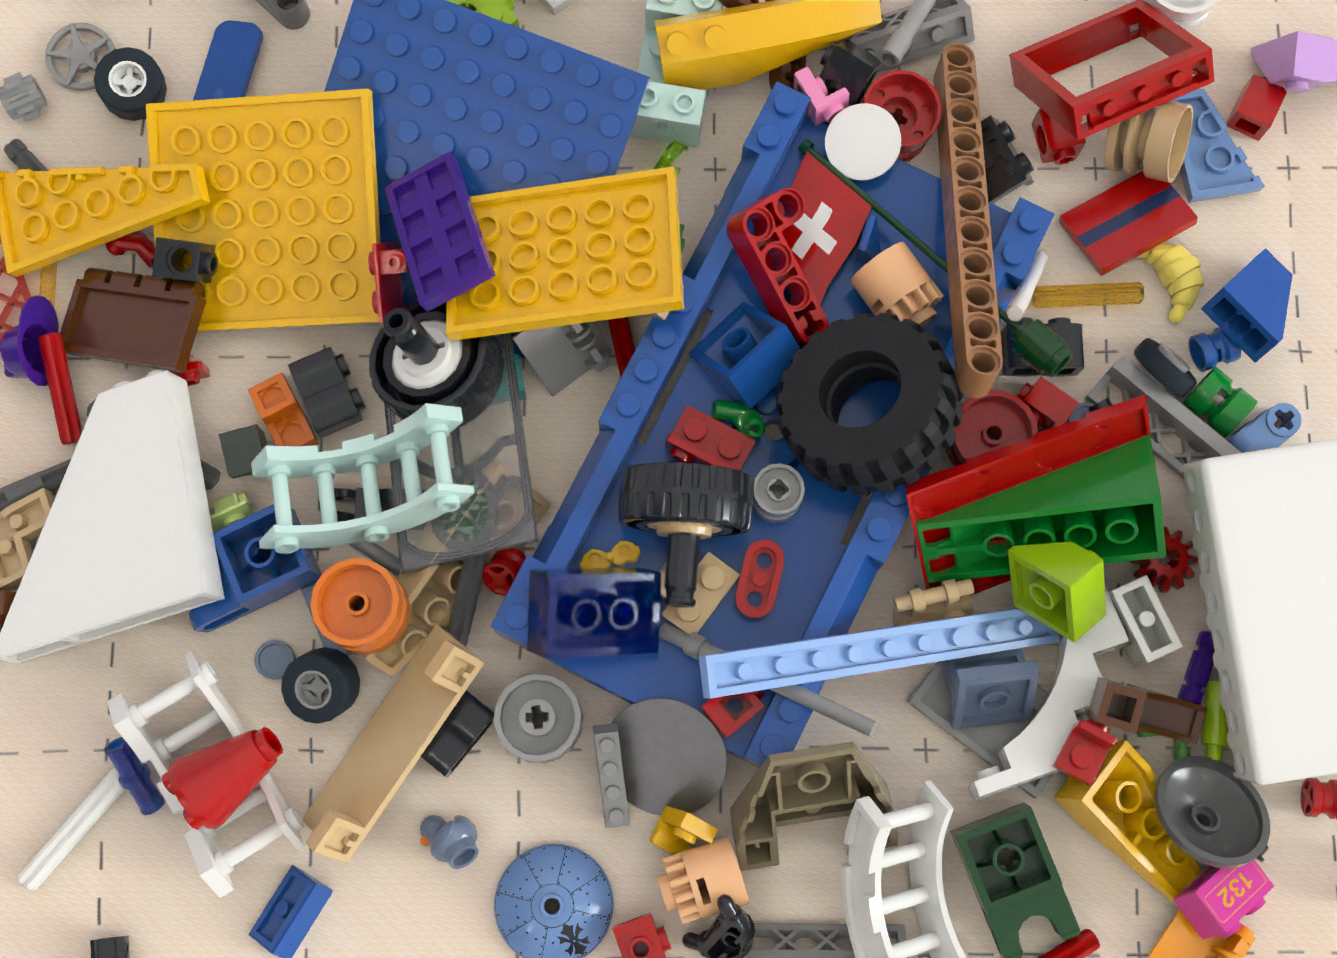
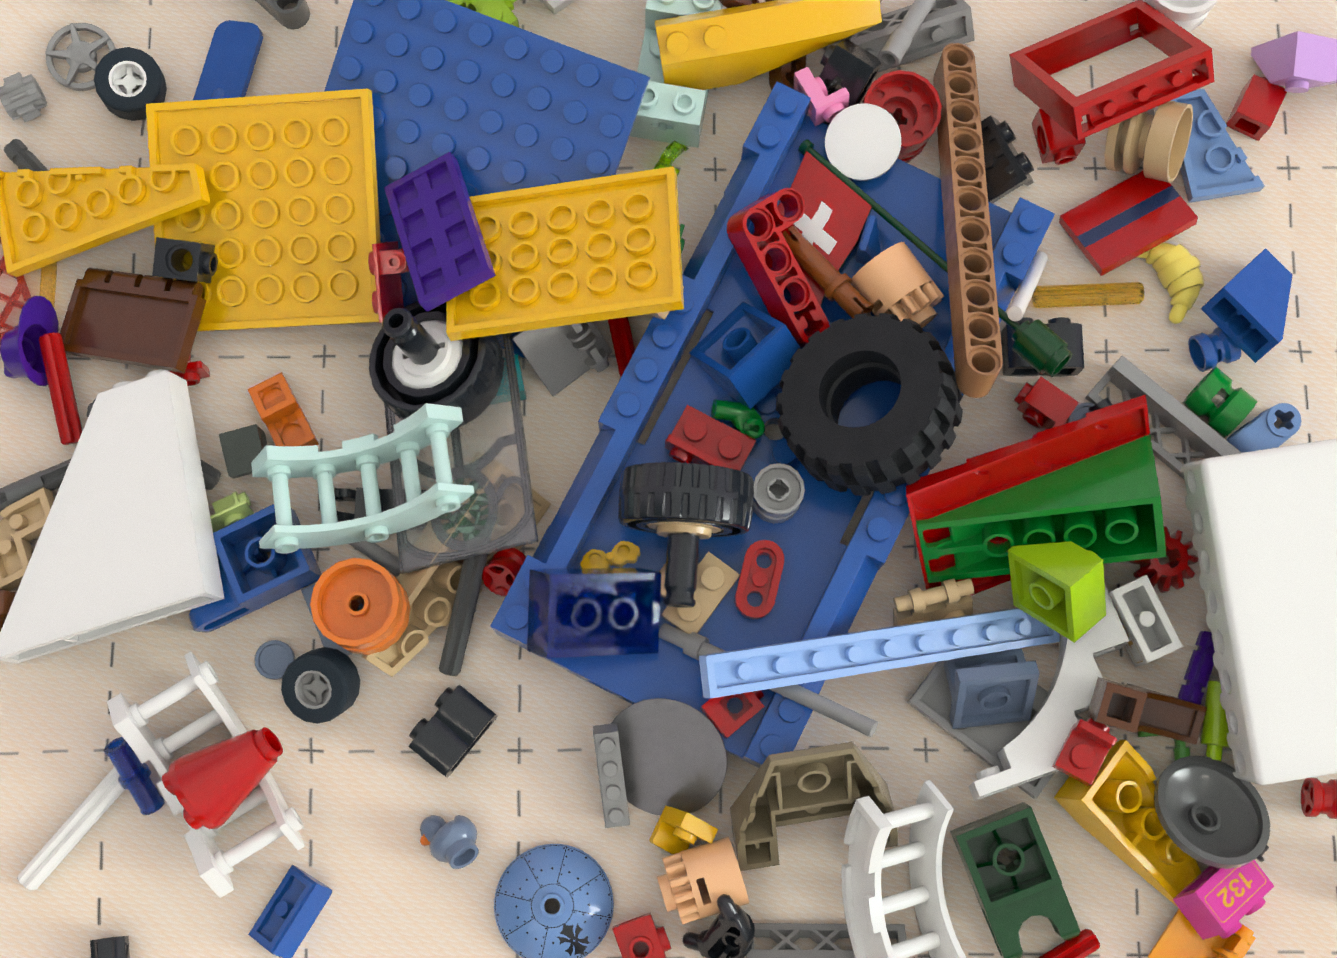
red arm [105,231,155,267] -> none
black brick [288,347,366,438] -> none
tan bracket [303,625,485,864] -> none
light grey wheel [493,673,584,764] -> none
red wheel [946,390,1038,467] -> none
black wheel [1134,338,1197,397] -> none
none -> dark orange pin [782,226,874,319]

